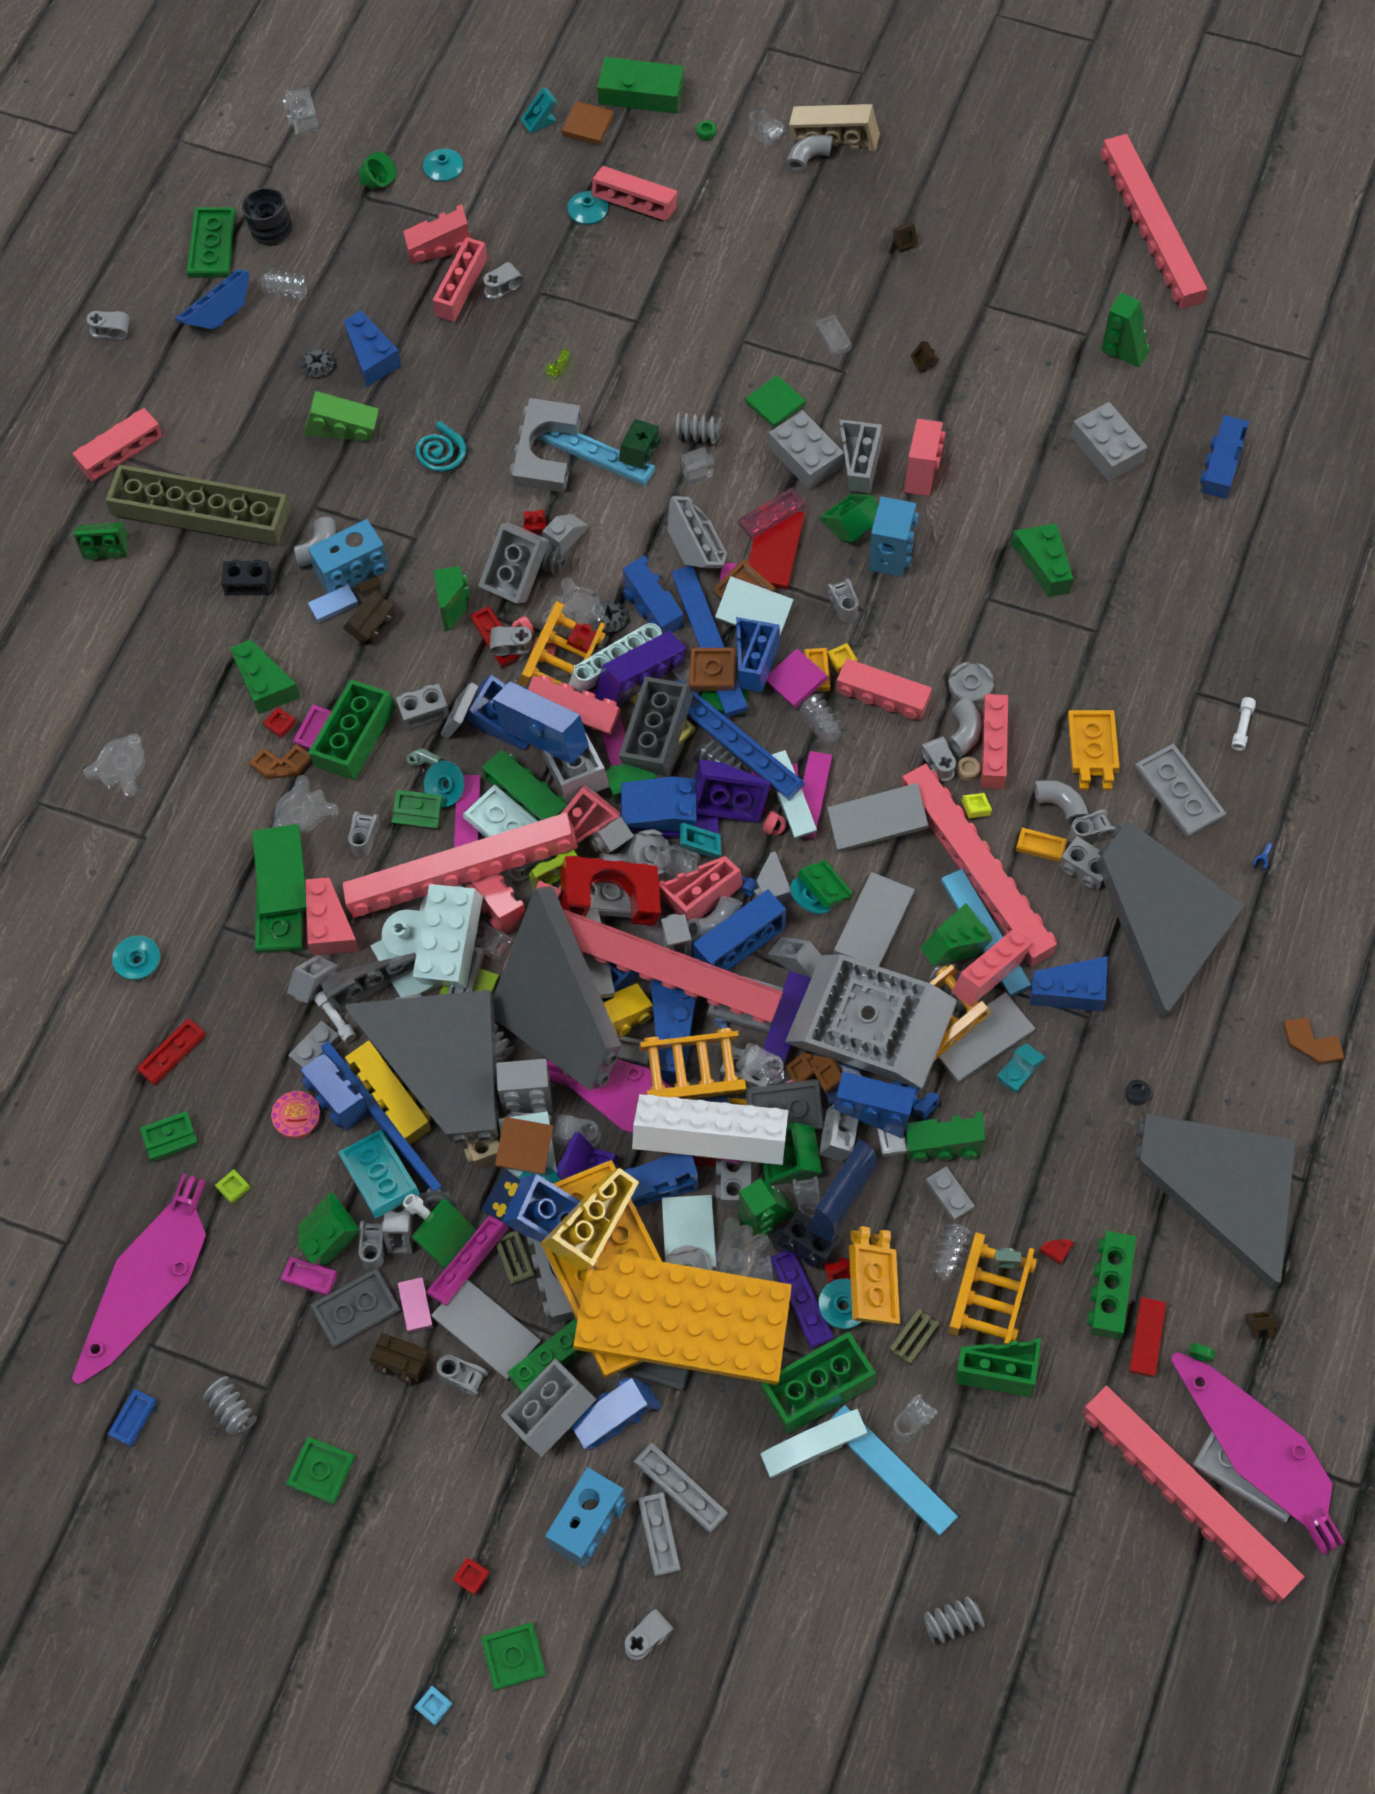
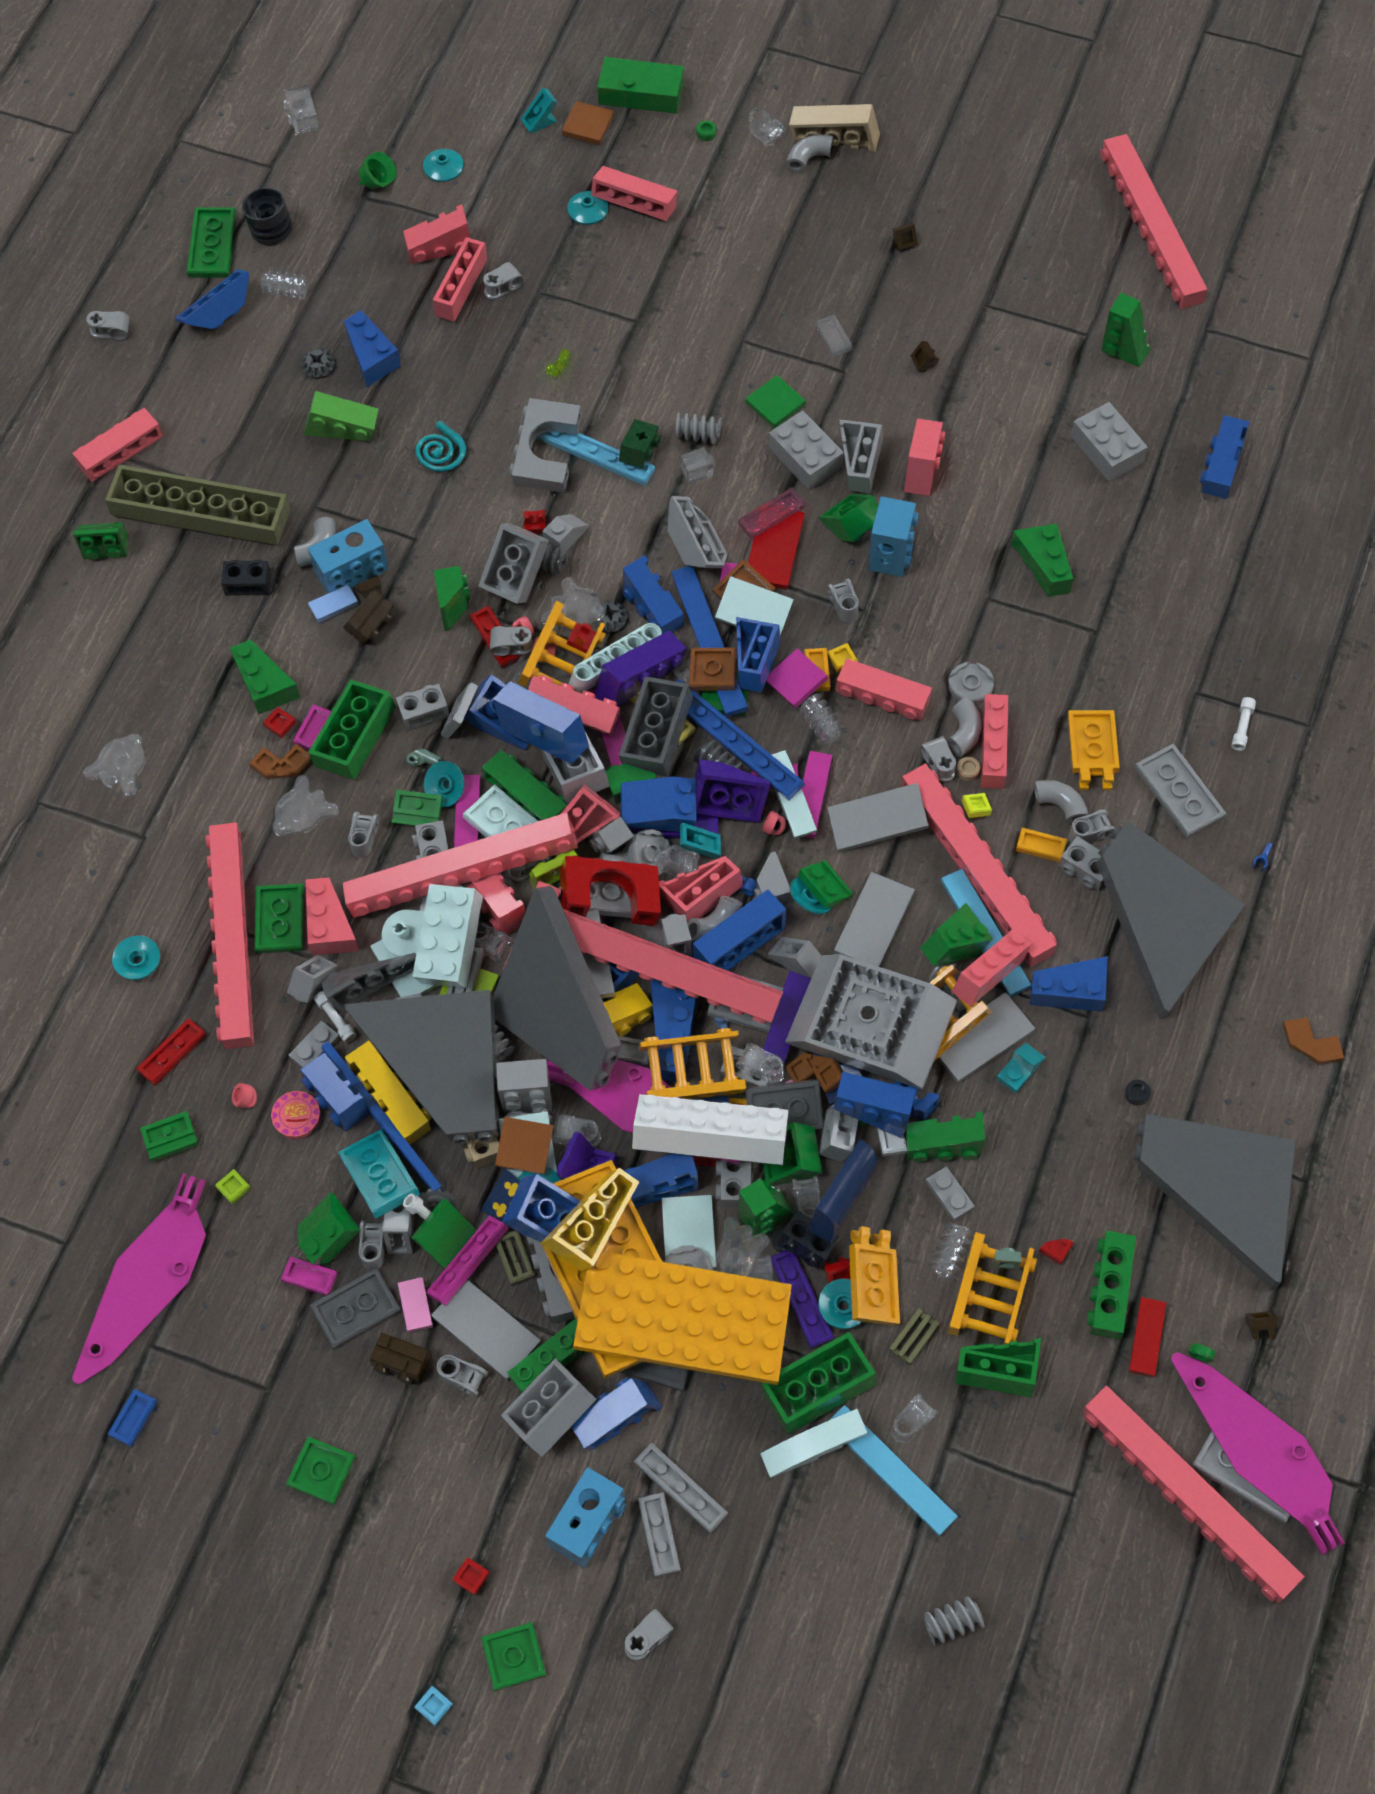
light grey piece [203,1376,257,1435] -> none
green tile [252,824,307,917] -> none
none -> coral brick [206,822,254,1050]
none -> coral tile [232,1083,257,1108]
none -> light grey brick [412,820,449,859]

